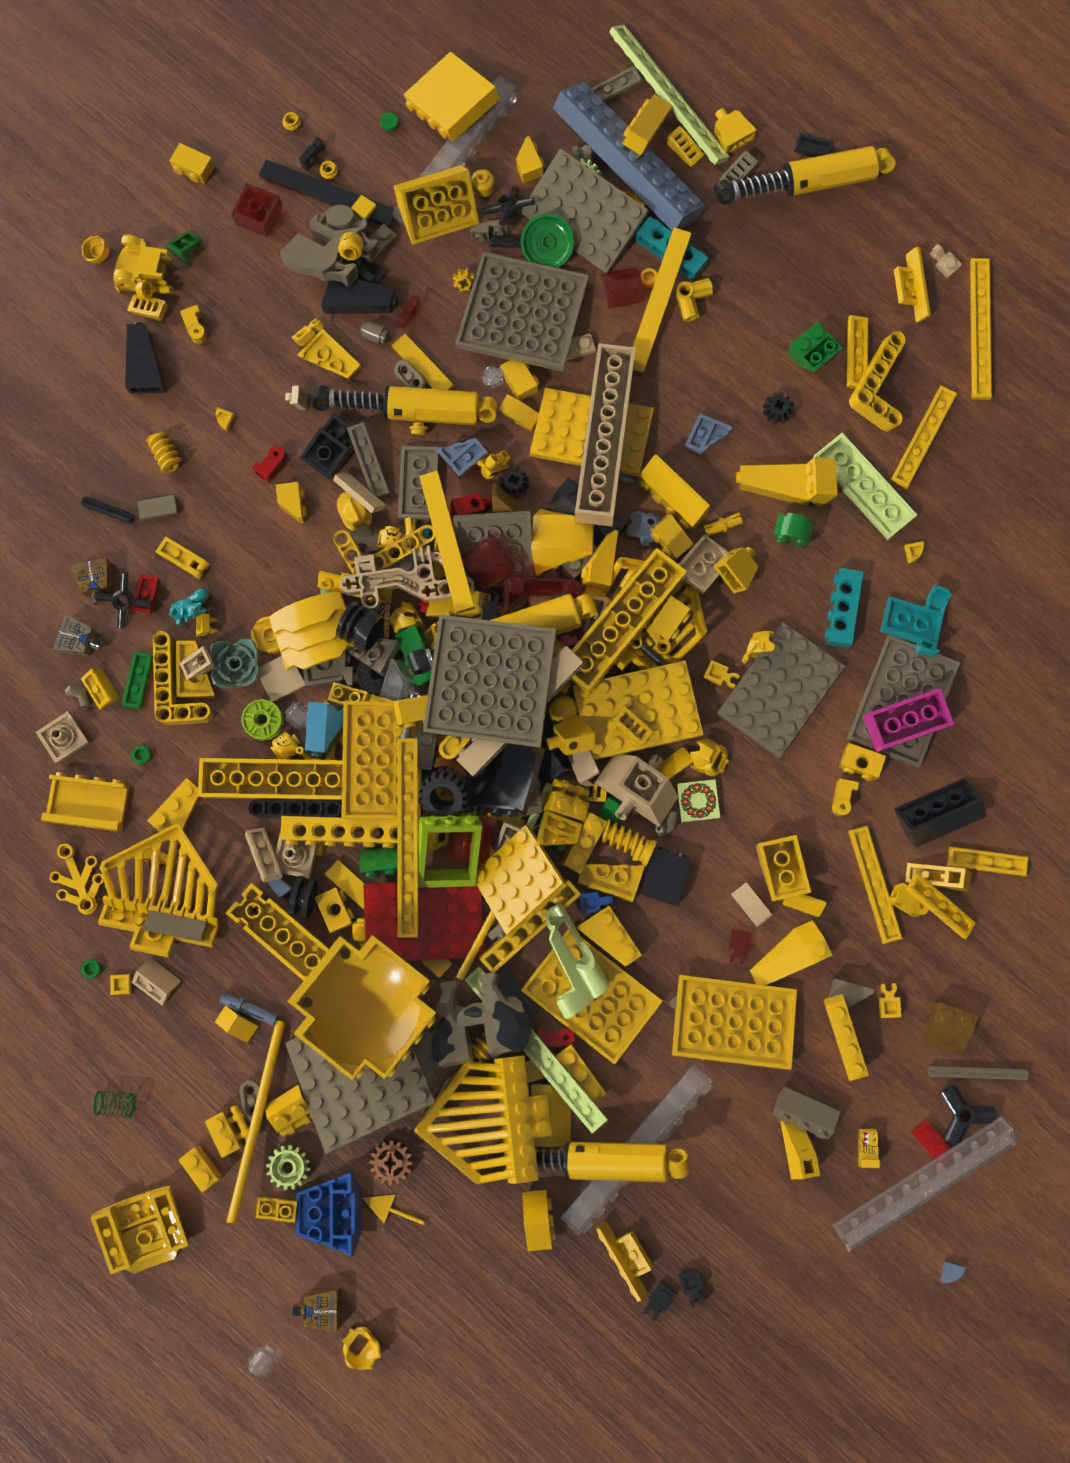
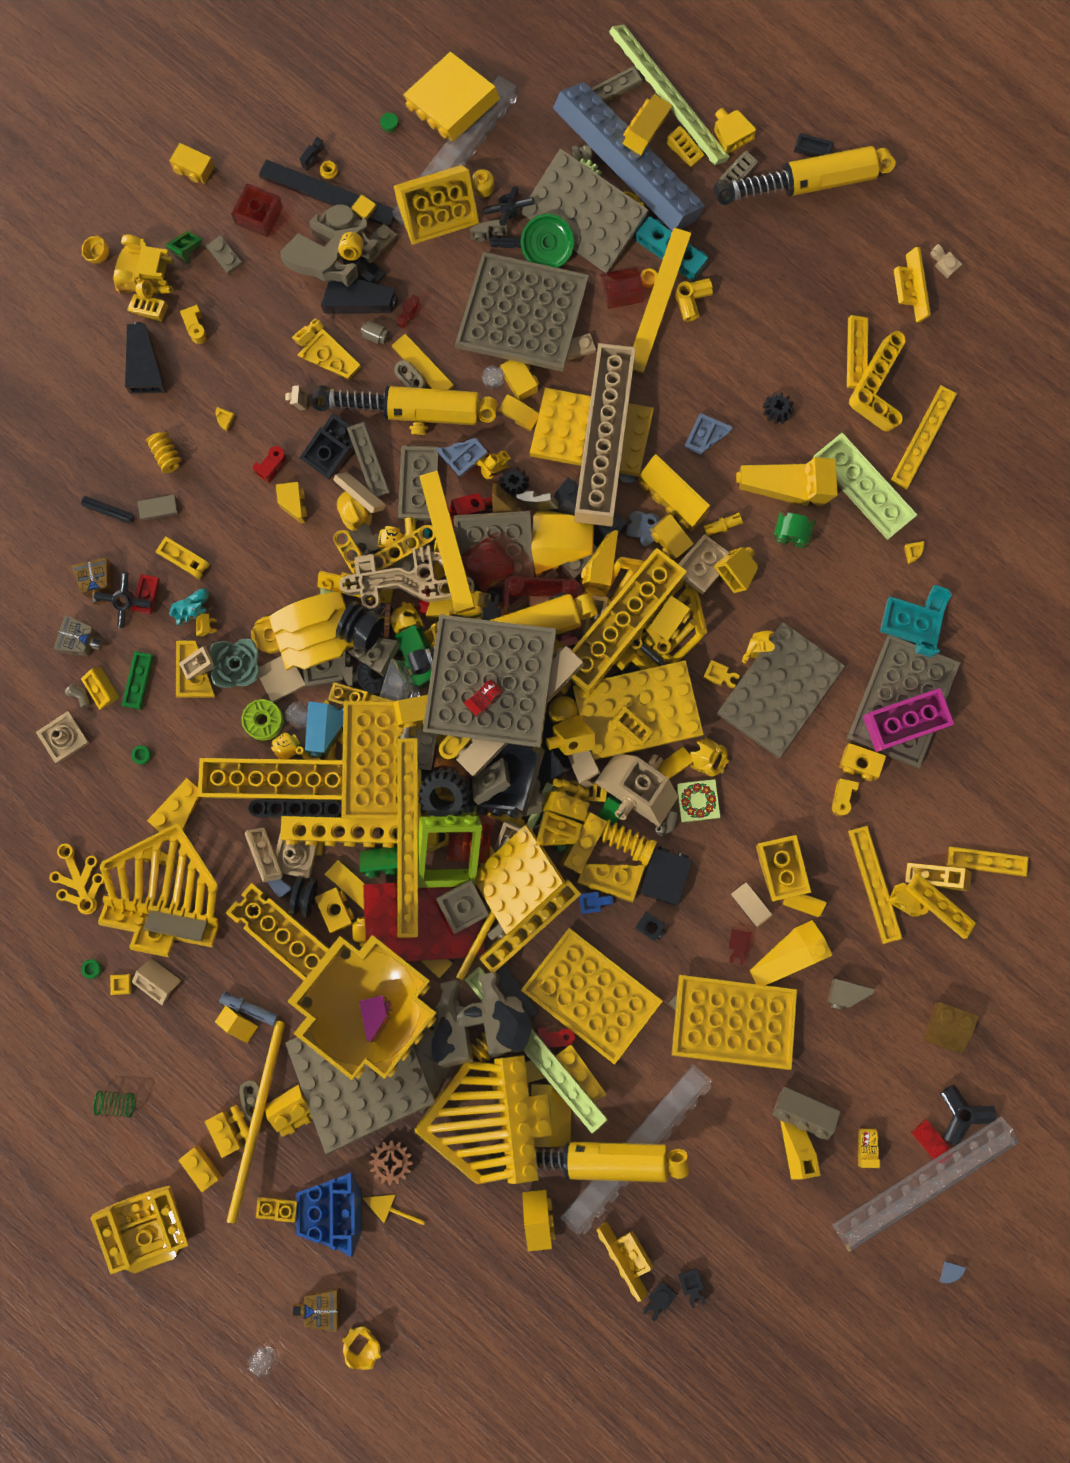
yellow panel [41,772,130,832] -> none
yellow beam [153,631,214,726] -> none
yellowish green gear [266,1144,311,1190] -> none
yellow plate [283,112,301,131] -> none
yellow gear [453,268,474,292] -> none
yellow slope [516,136,545,183] -> none
yellowish green panel [546,904,609,1019] -> none
yellow wedge [576,906,642,967] -> none
green slope [787,322,843,373] -> none
yellow brick [823,994,869,1081] -> none
teal brick [824,568,863,649] -> none
yellow plate [879,983,901,1018] -> none
black slope [894,779,986,848] -> none
dark tan axle [928,1066,1029,1080] -> none
yellow tile [970,258,992,400] -> none
none -> dark tan plate [206,235,243,275]
none -> magenta slope [359,995,392,1043]
none -> dark tan plate [436,880,489,934]
none -> red leg [464,679,503,717]
none -> dark tan plate [471,758,511,805]
none -> dark tan slope [516,491,558,510]
none -> black brick [634,912,666,942]

